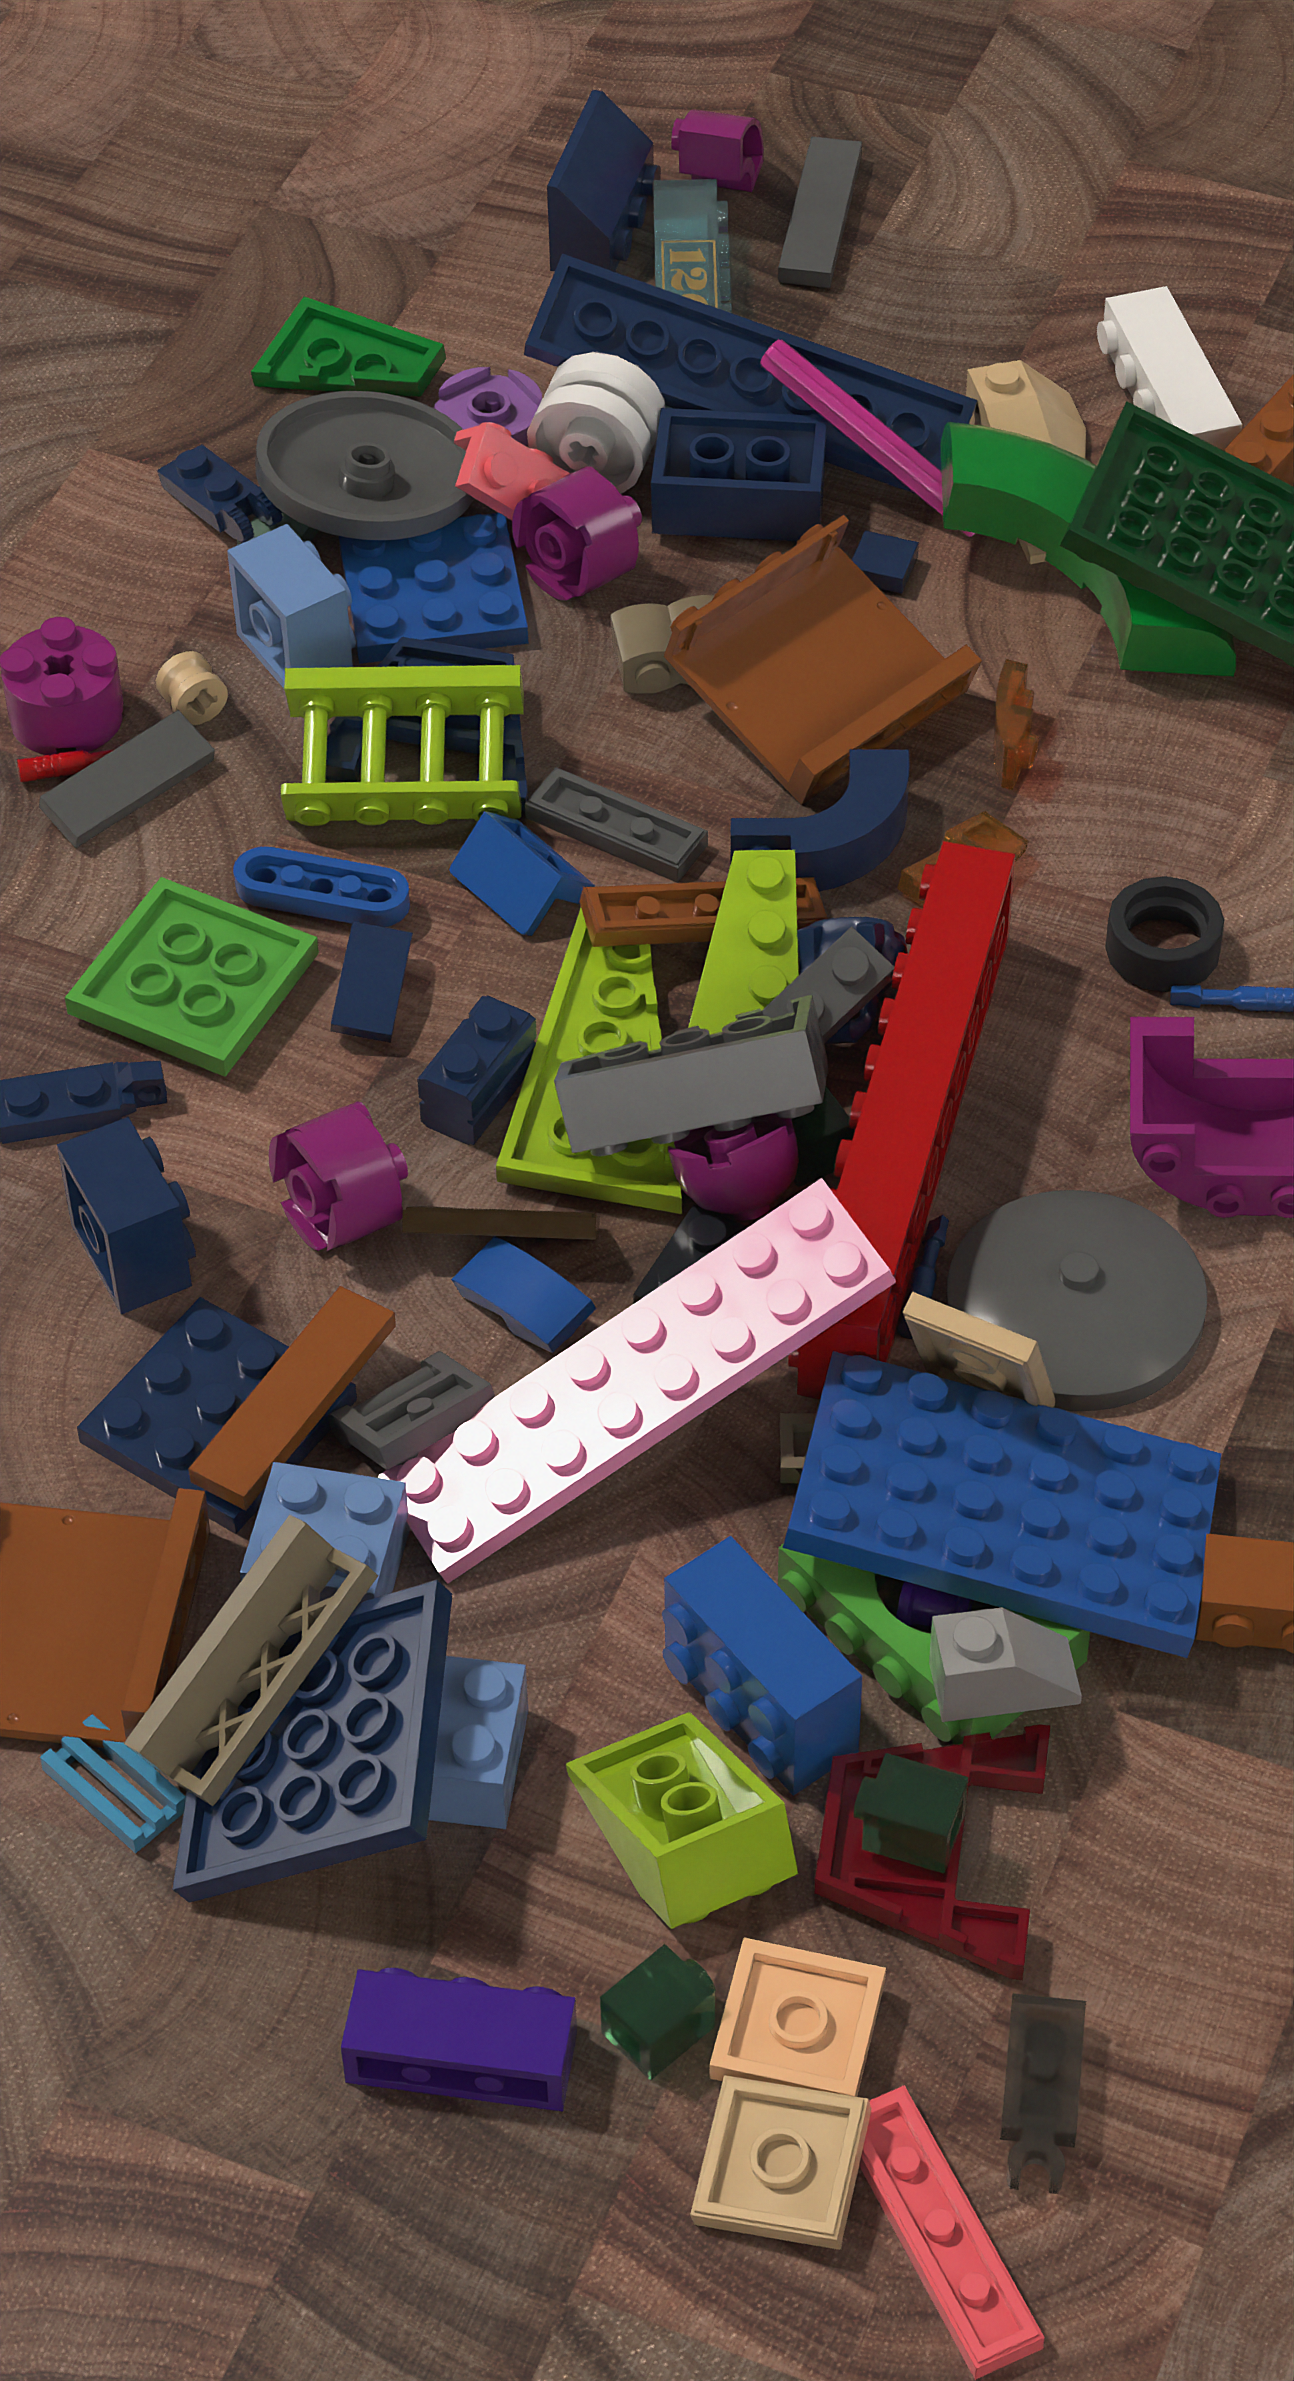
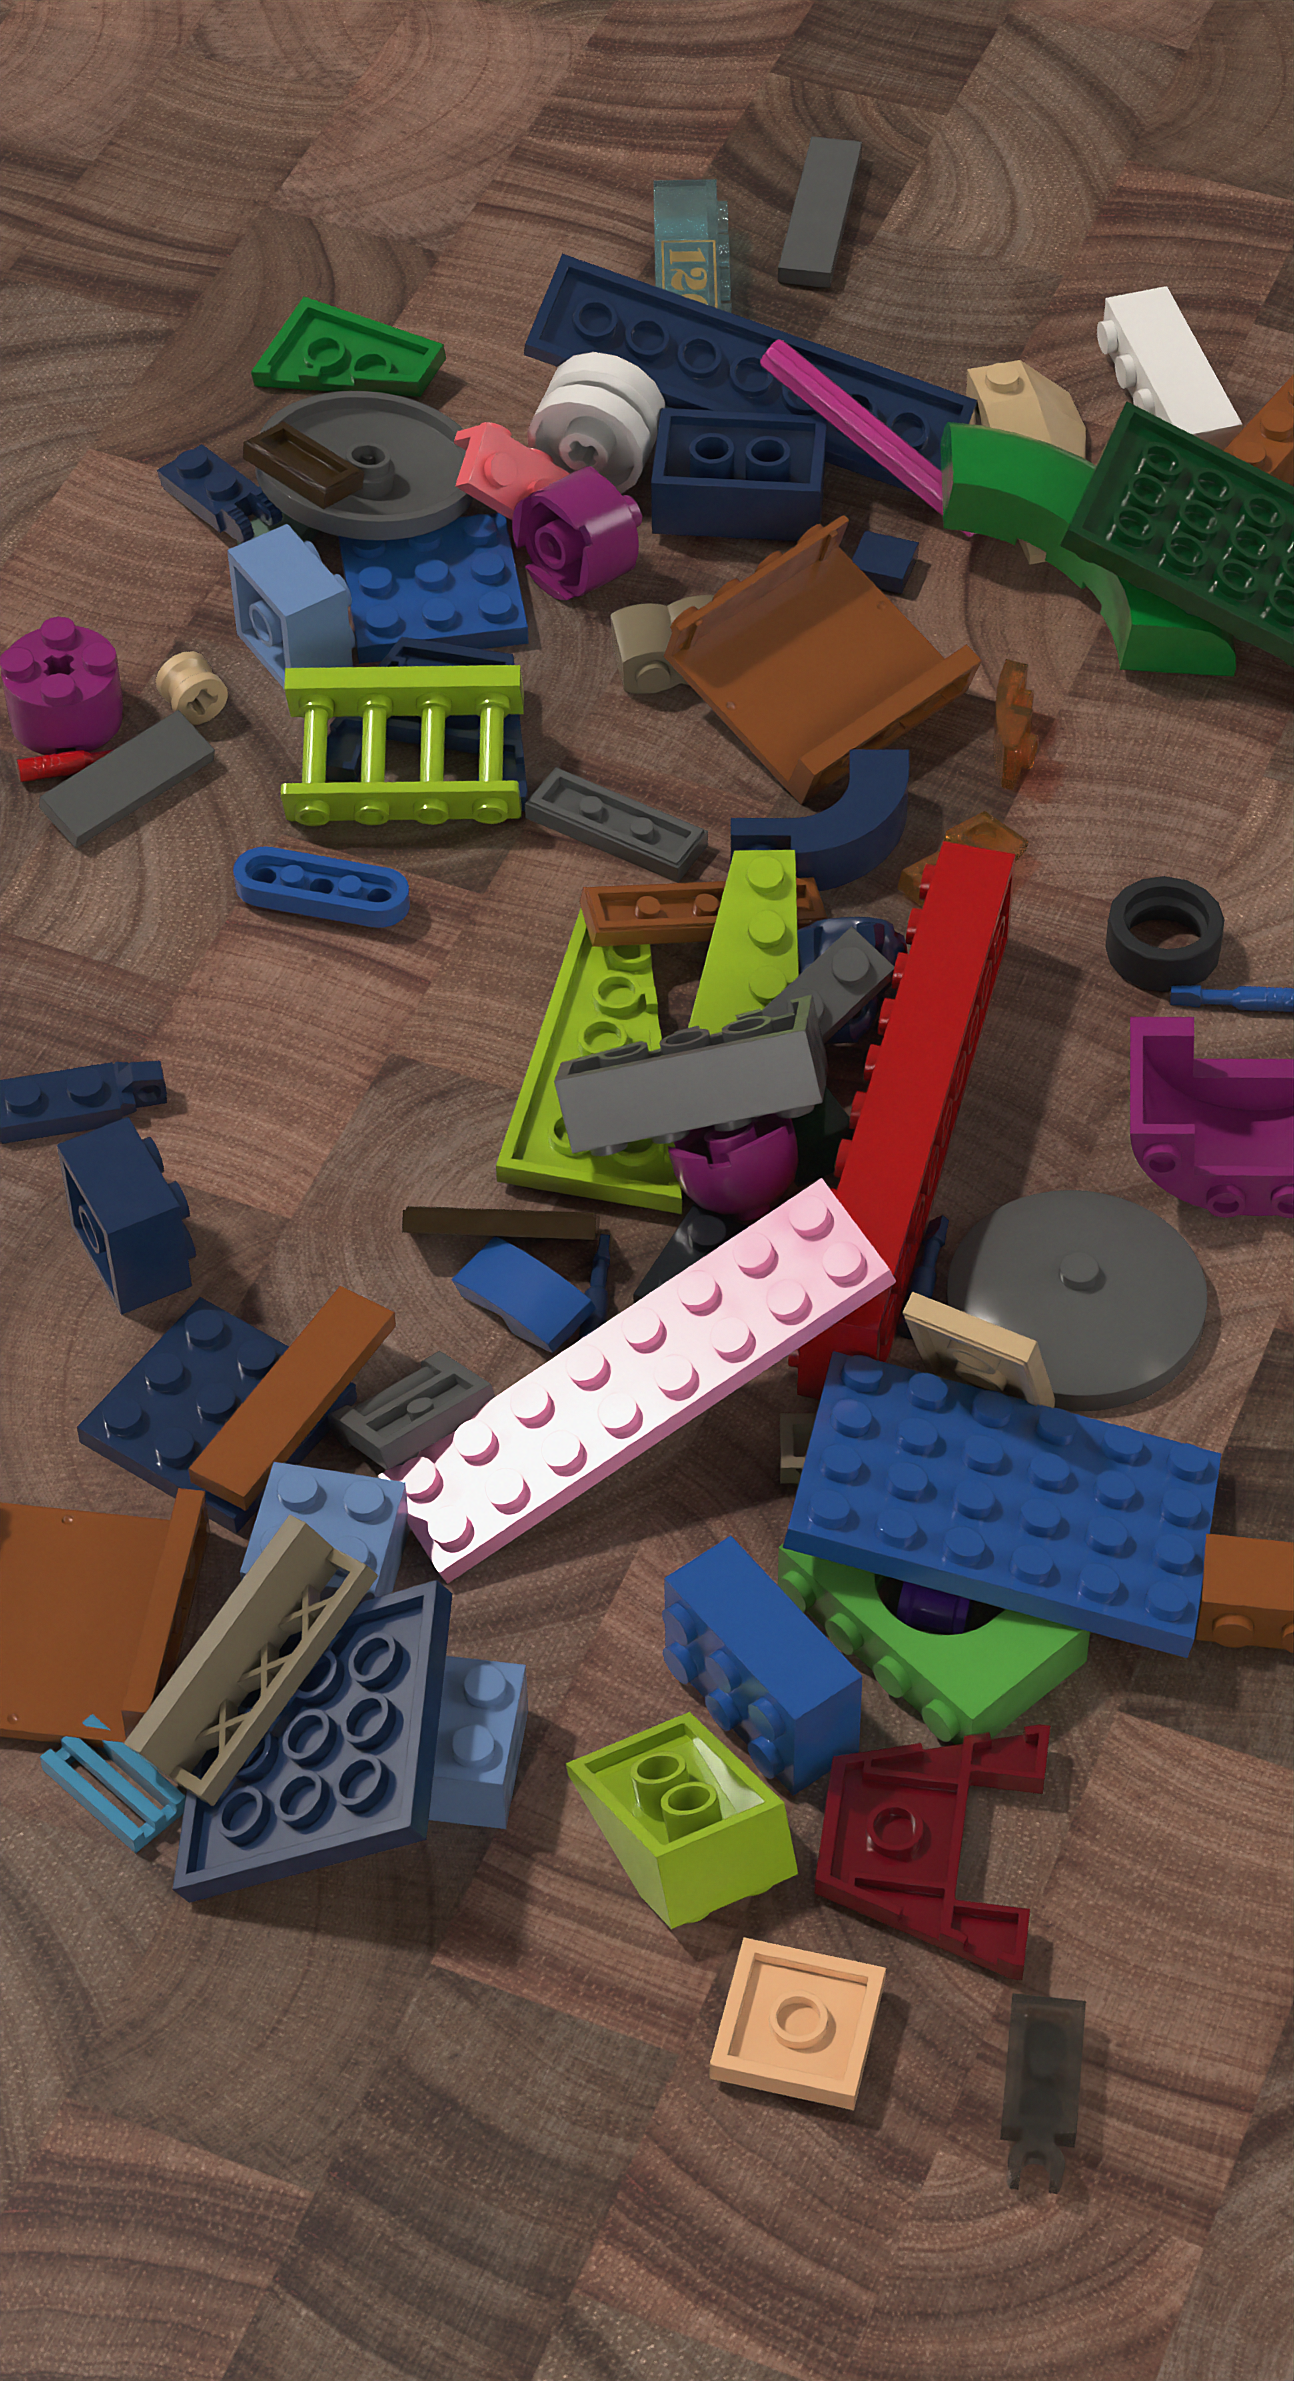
bright green plate [65,877,319,1077] -> none
magenta brick [269,1101,408,1251] -> none
dark blue slope [330,921,413,1043] -> none
dark purple brick [341,1968,577,2112] -> none
dark blue brick [417,995,537,1145] -> none
medium lavender plate [435,367,542,446] -> none
blue panel [449,811,595,936] -> none
dark blue slope [547,90,661,272] -> none
clear green brick [600,1944,716,2081] -> none
magenta brick [671,109,764,192] -> none
tan tile [690,2075,872,2250] -> none
clear green brick [854,1753,968,1873] -> none
coral tile [859,2085,1045,2380] -> none
light grey slope [929,1607,1082,1722] -> none
none -> dark brown tile [243,421,364,510]
none -> dark blue piece [578,1234,610,1341]

